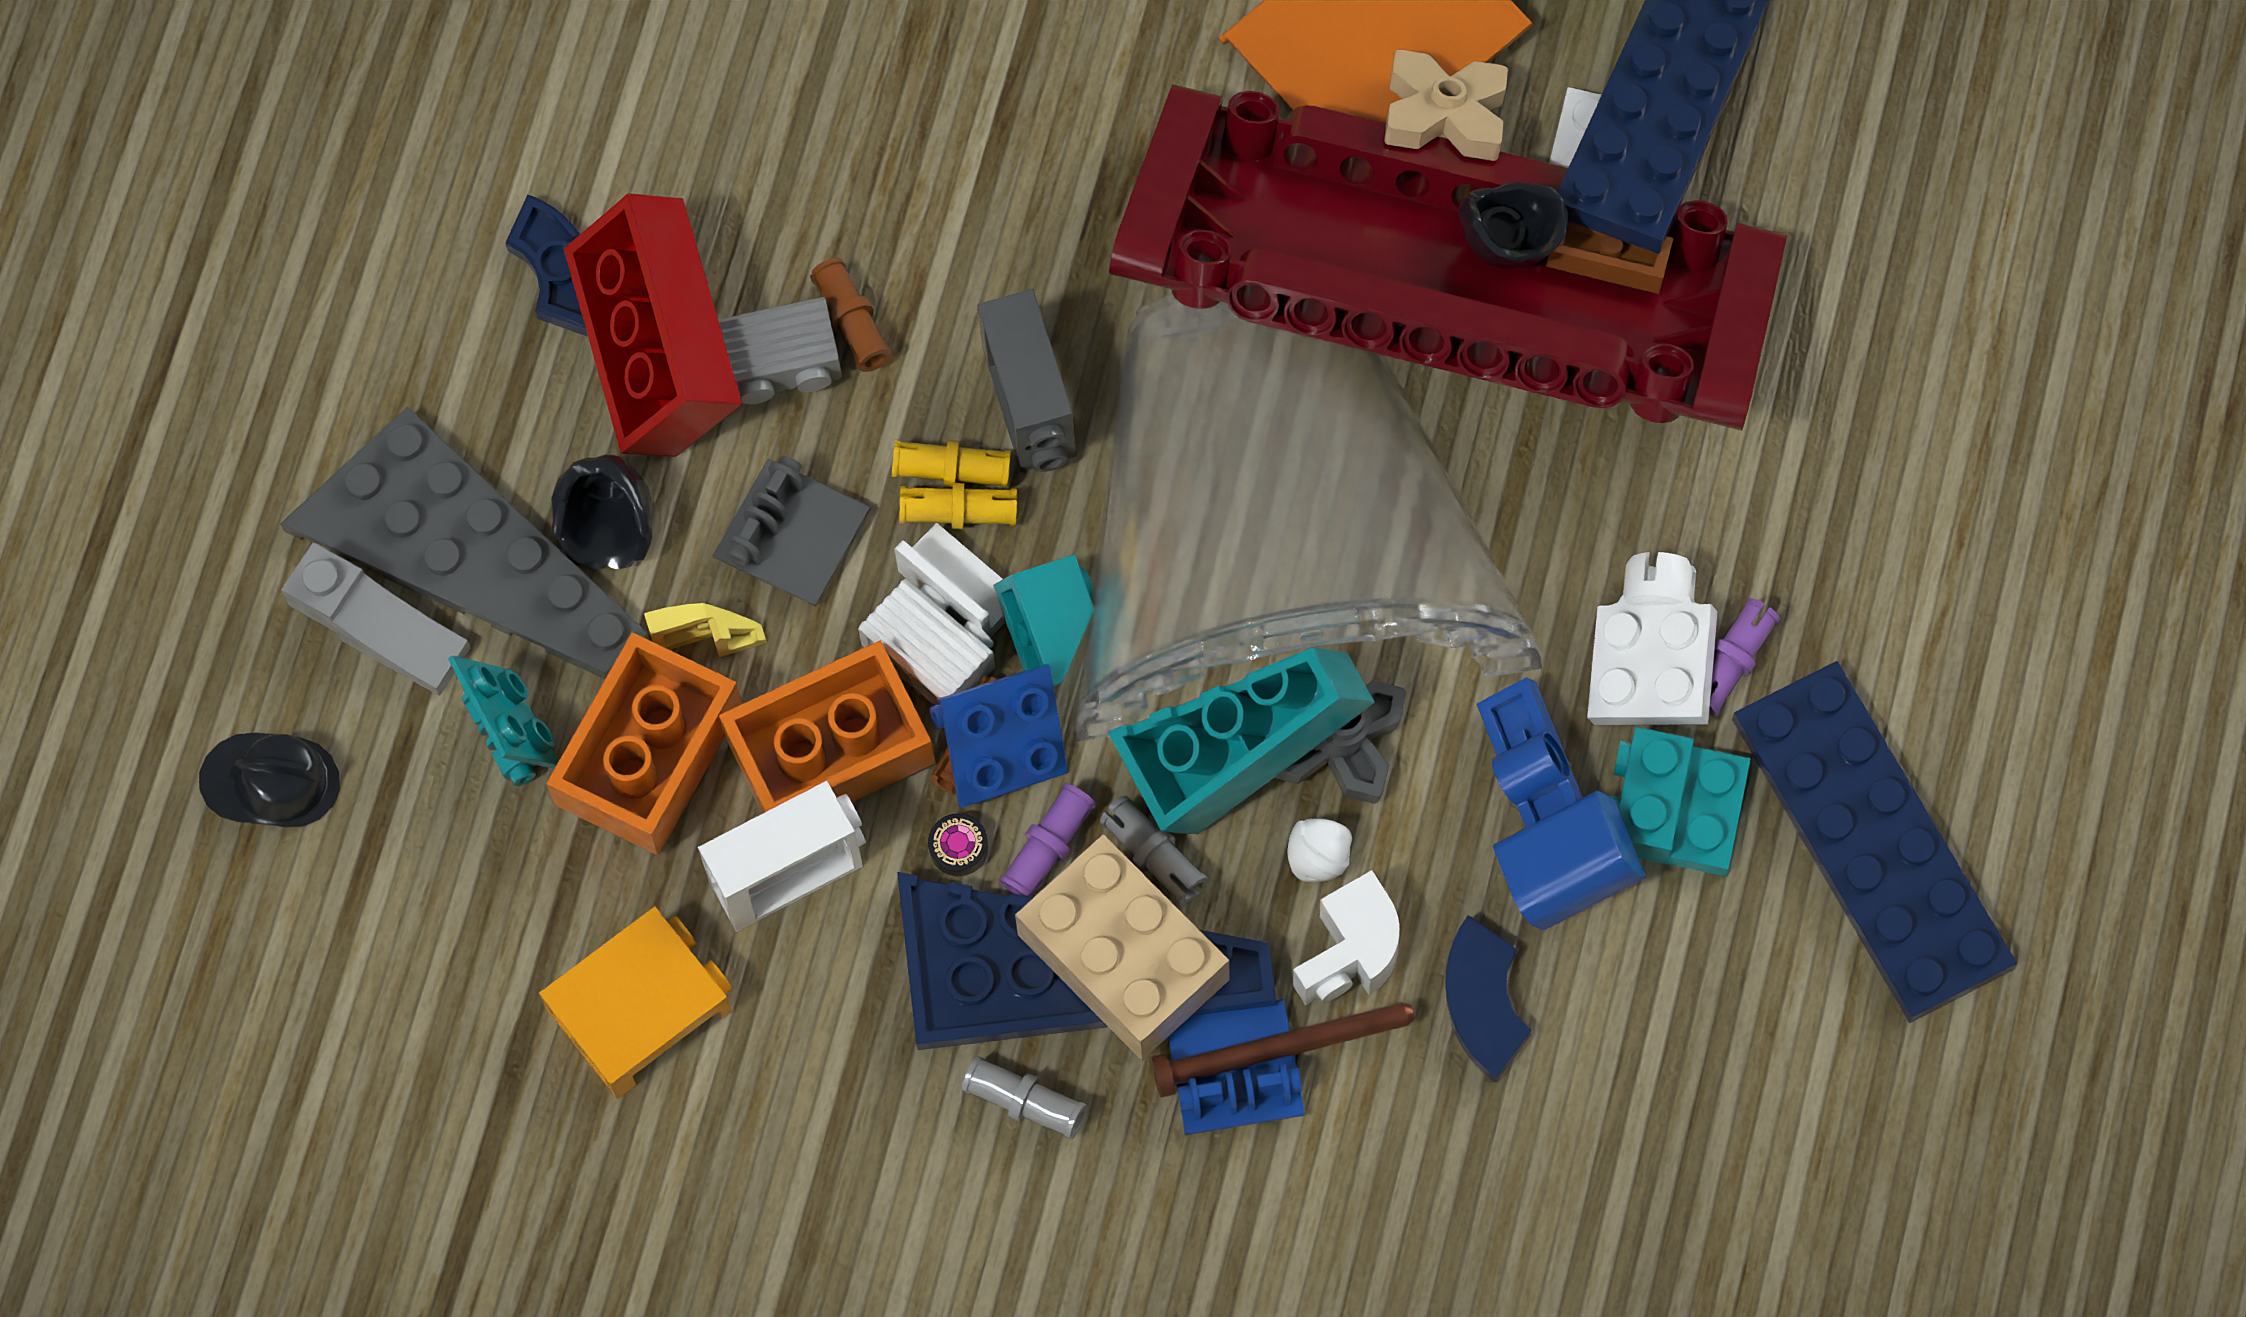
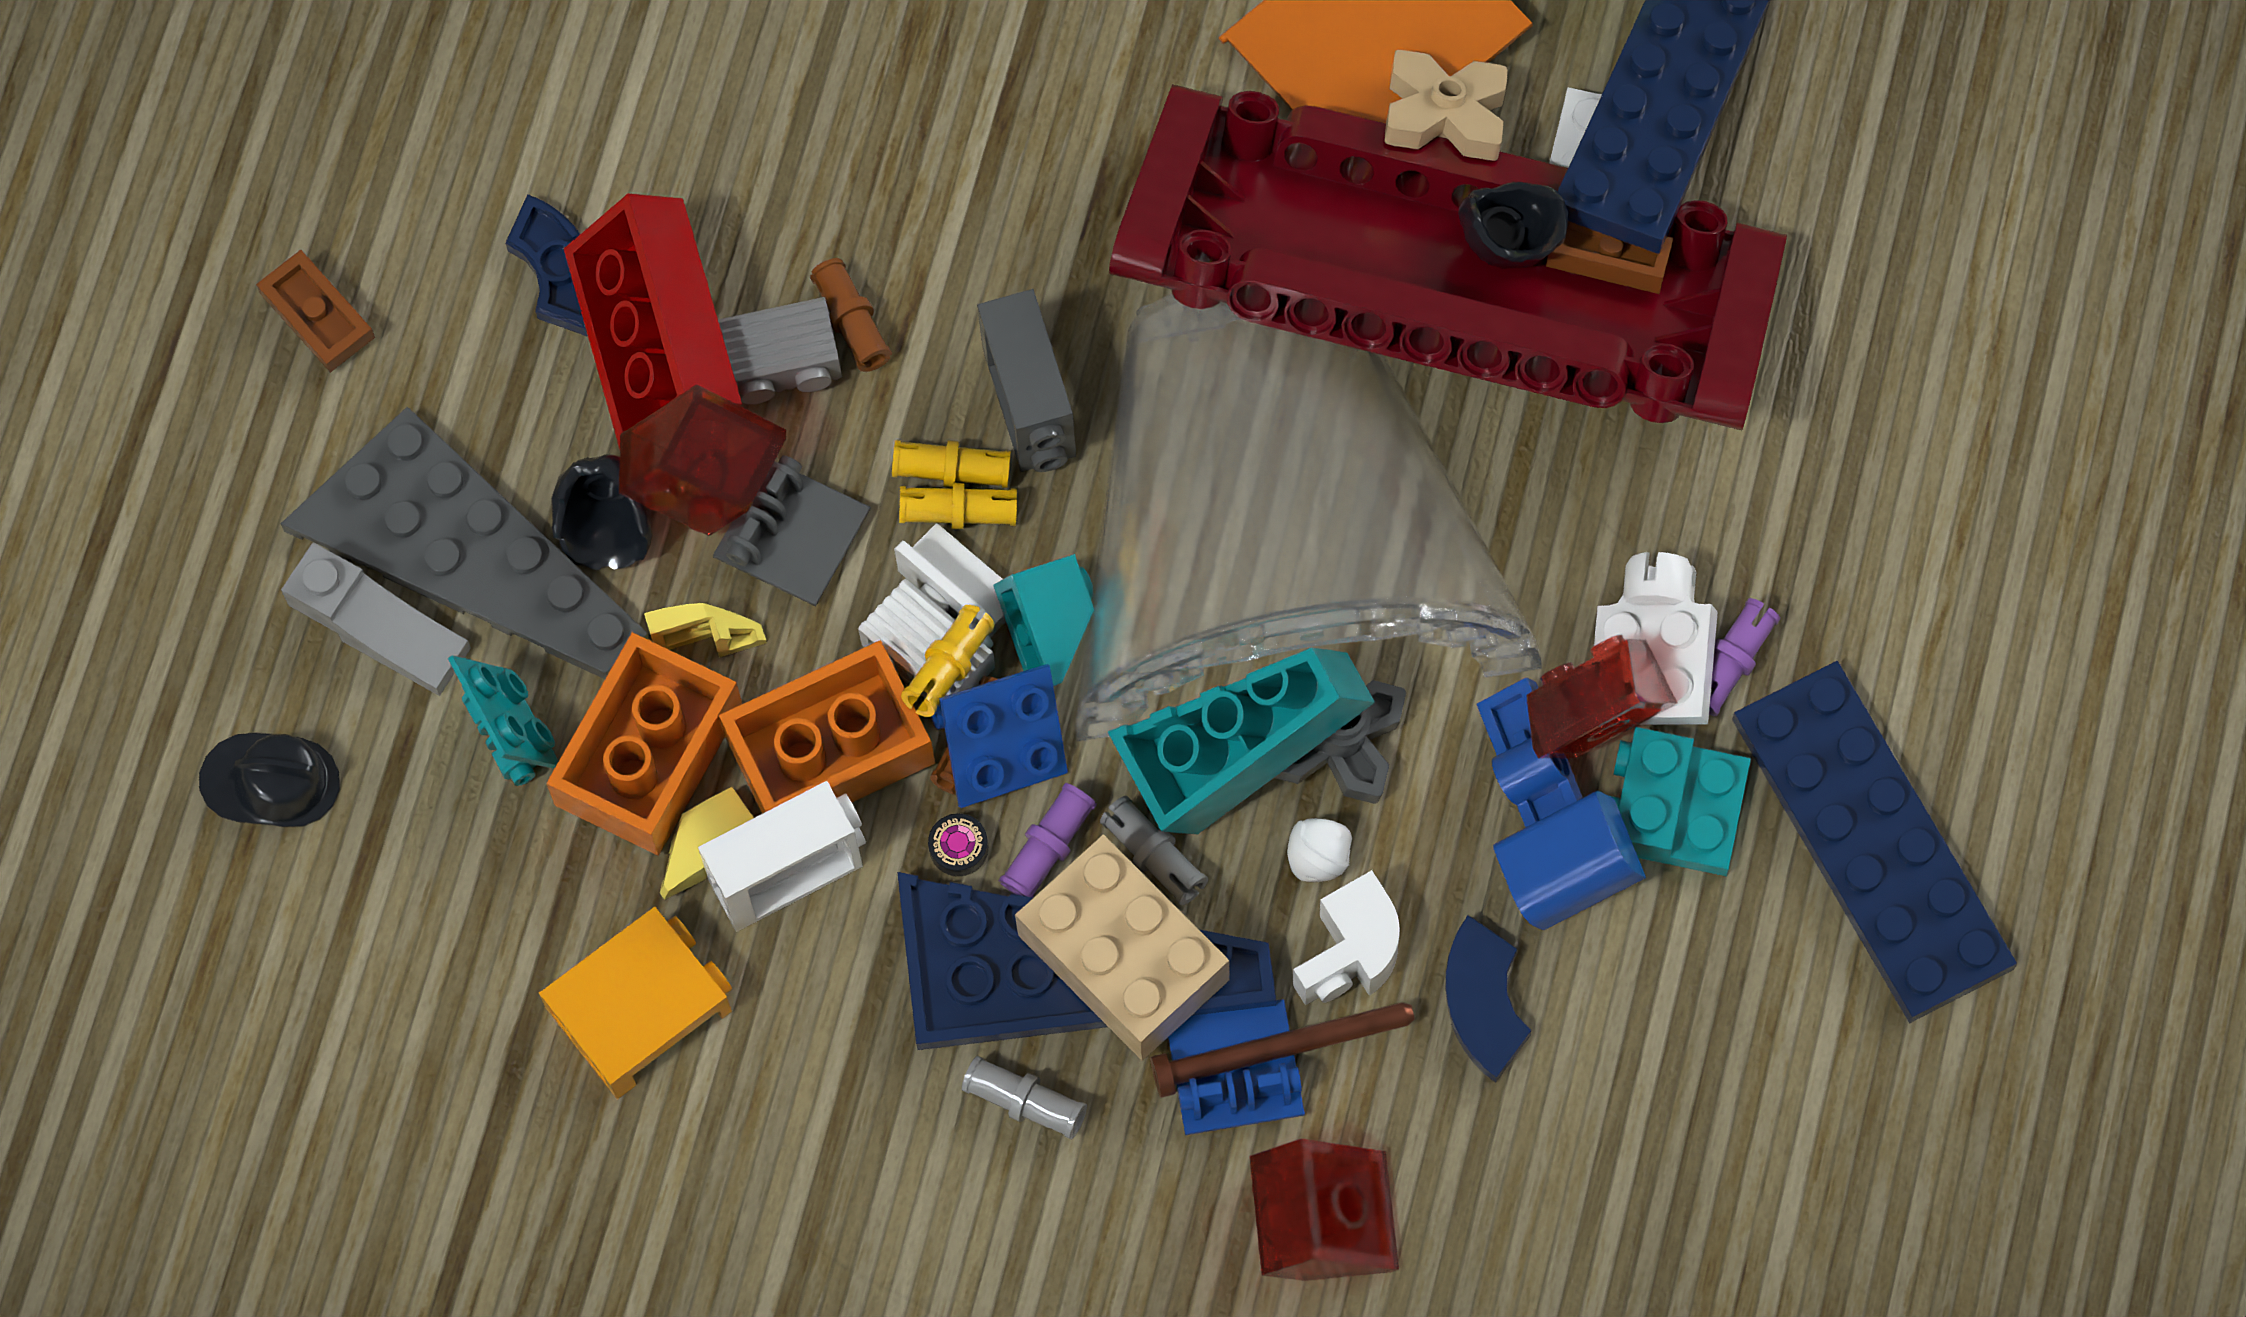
none -> dark orange plate [256,250,375,373]
none -> clear red slope [619,384,786,536]
none -> light yellow slope [660,787,754,900]
none -> yellow pin [901,605,995,717]
none -> clear red slope [1249,1139,1399,1281]
none -> clear red slope [1526,634,1678,759]

